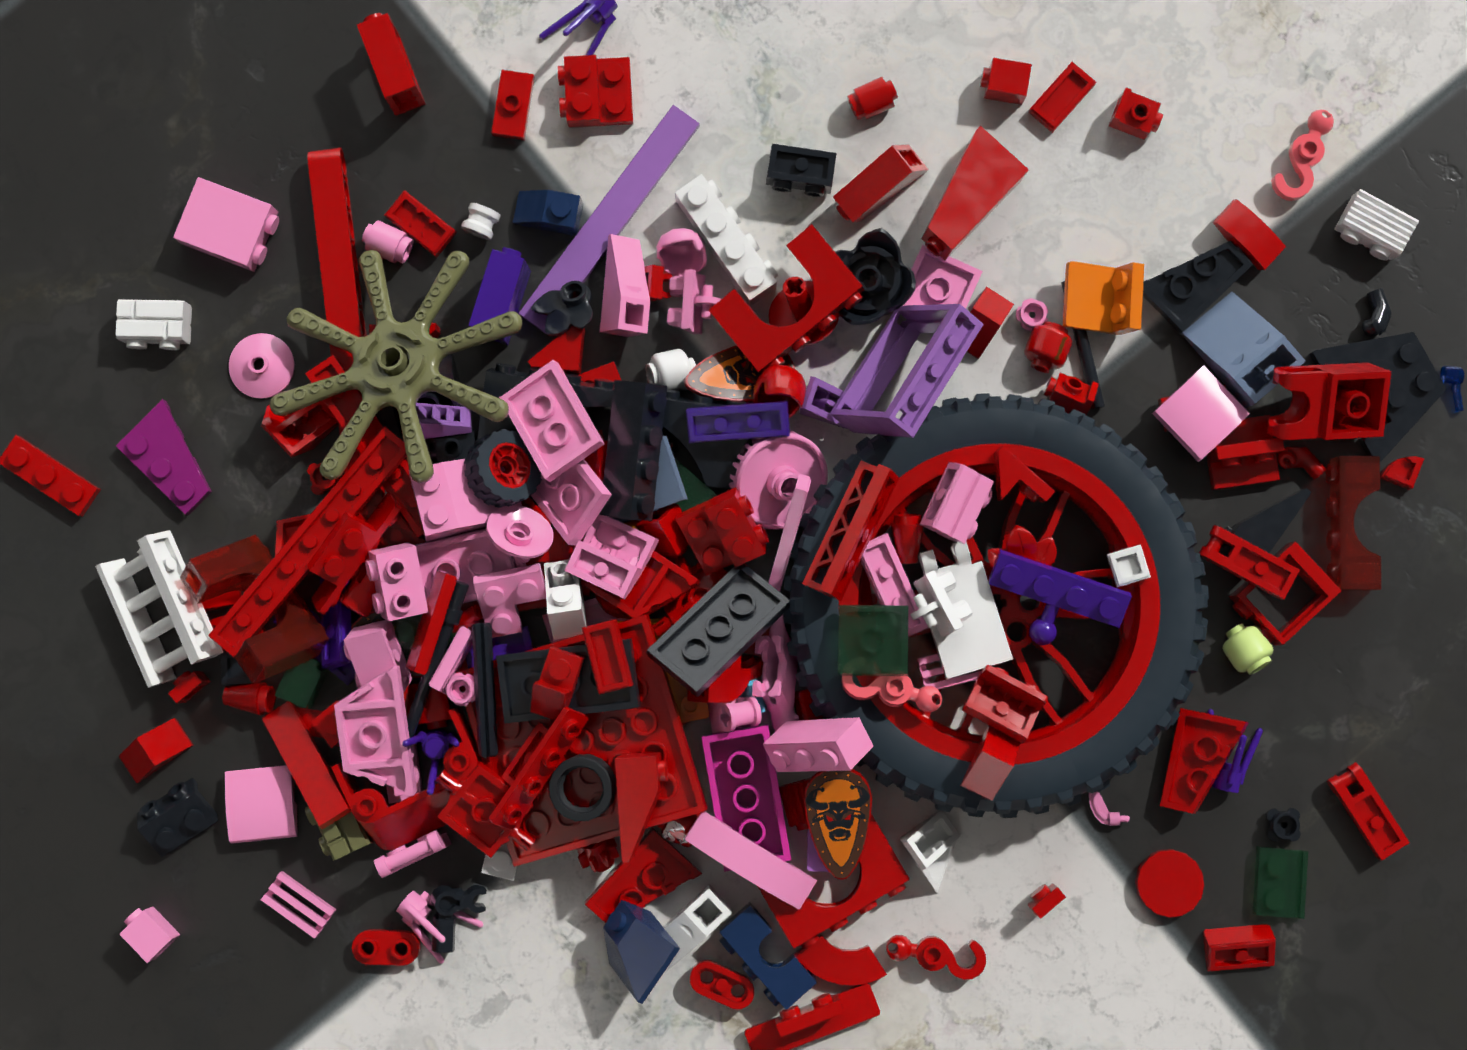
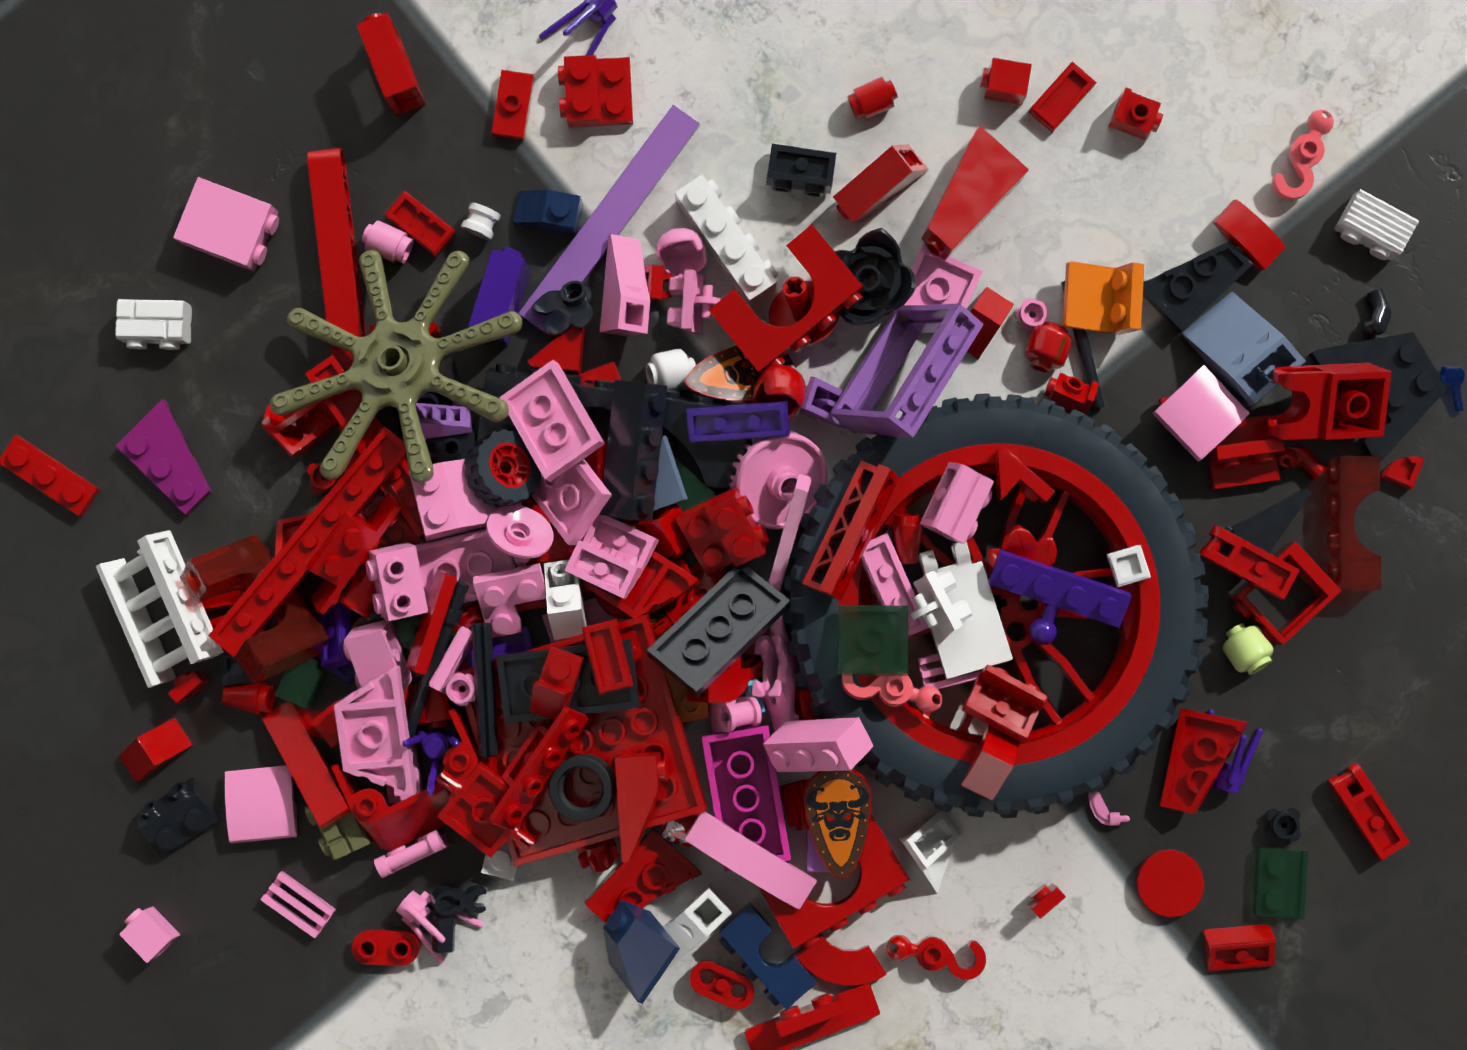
bright pink dish [229,333,295,399] -> none

